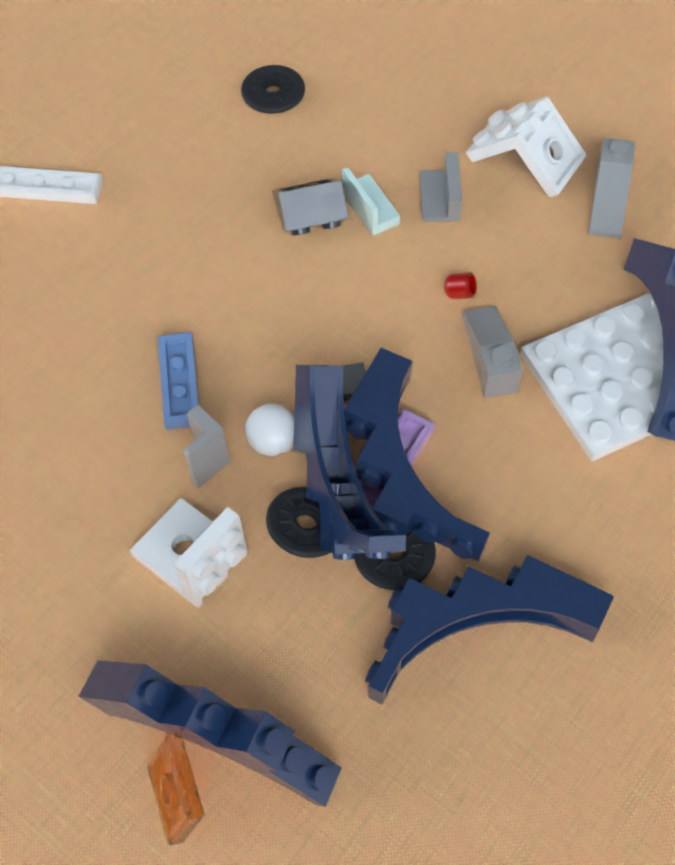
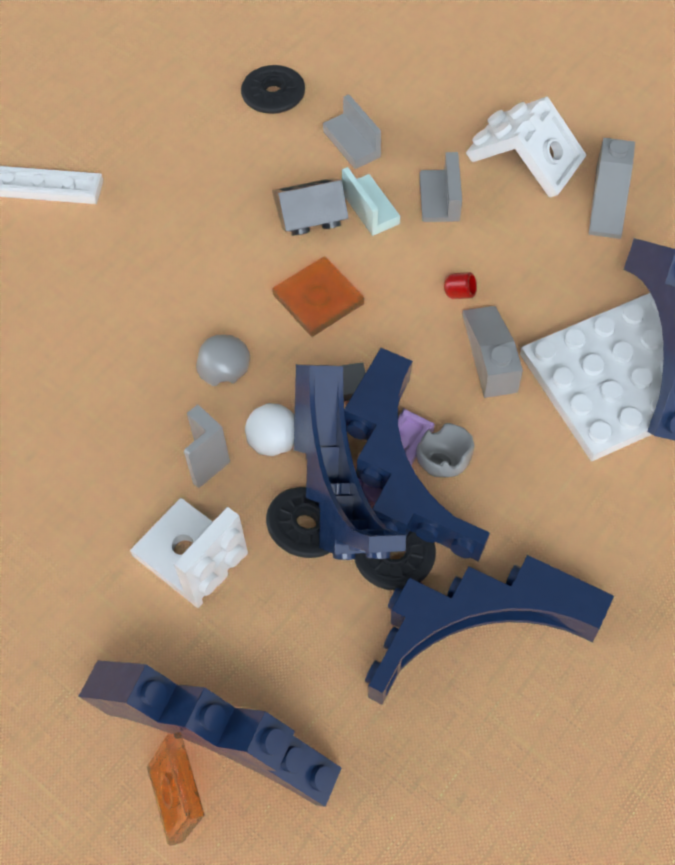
medium blue plate [158,332,199,430] -> none
none -> light grey hair [196,335,251,386]
none -> clear orange tile [272,256,364,337]
none -> light grey panel [323,94,381,169]
none -> light grey hair [416,423,474,478]

